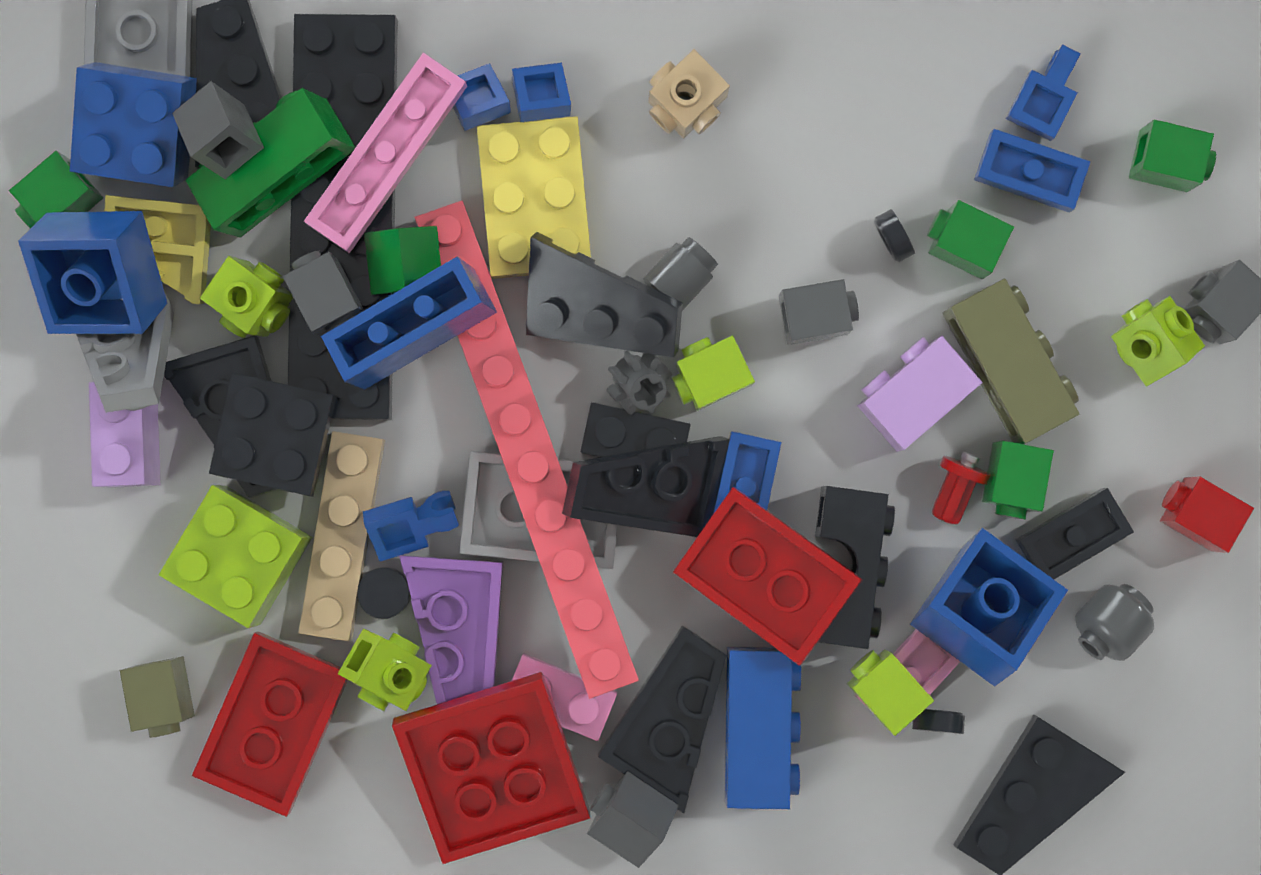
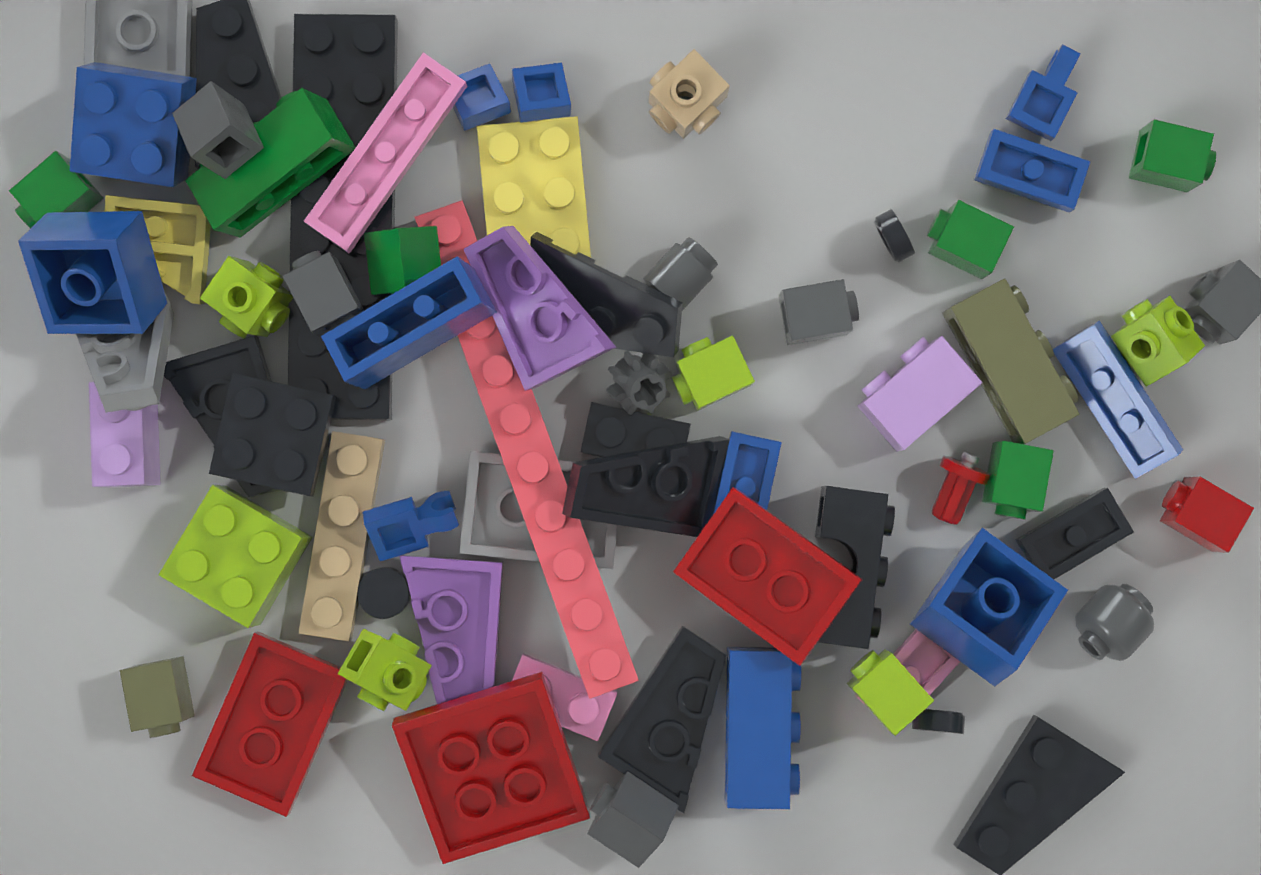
none -> medium lavender wing [464,226,616,391]
none -> plate [1053,320,1183,479]

